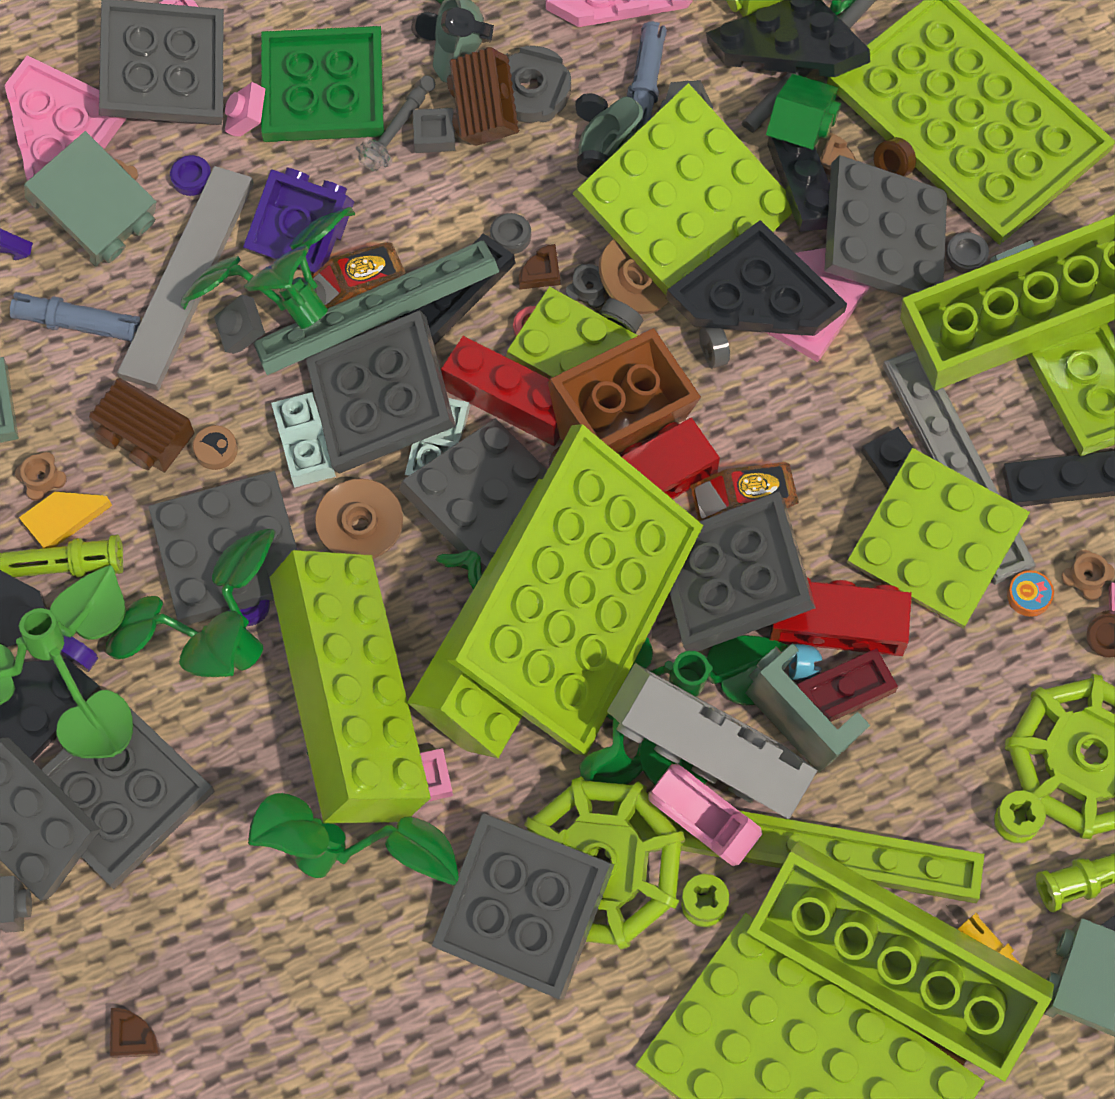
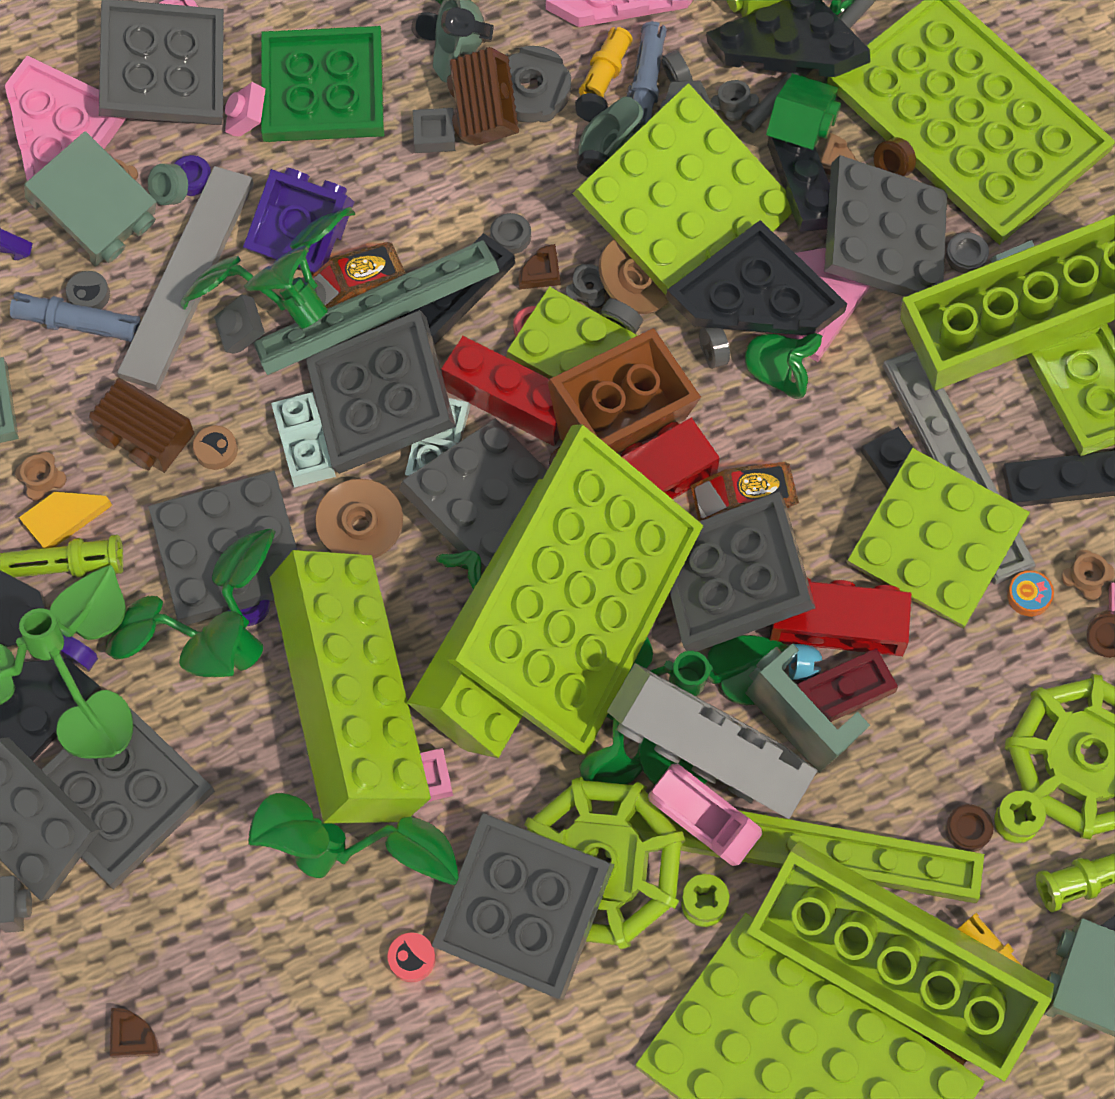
piece [356,75,436,171] -> none
none -> dark grey tile [66,271,110,309]
none -> sand green tile [147,163,188,205]
none -> coral tile [387,933,436,982]
none -> yellow pin [579,27,633,98]
none -> dark grey tile [662,50,693,82]
none -> dark grey plate [711,80,759,121]
none -> green piece [745,333,823,399]
none -> reddish brown tile [945,804,994,852]

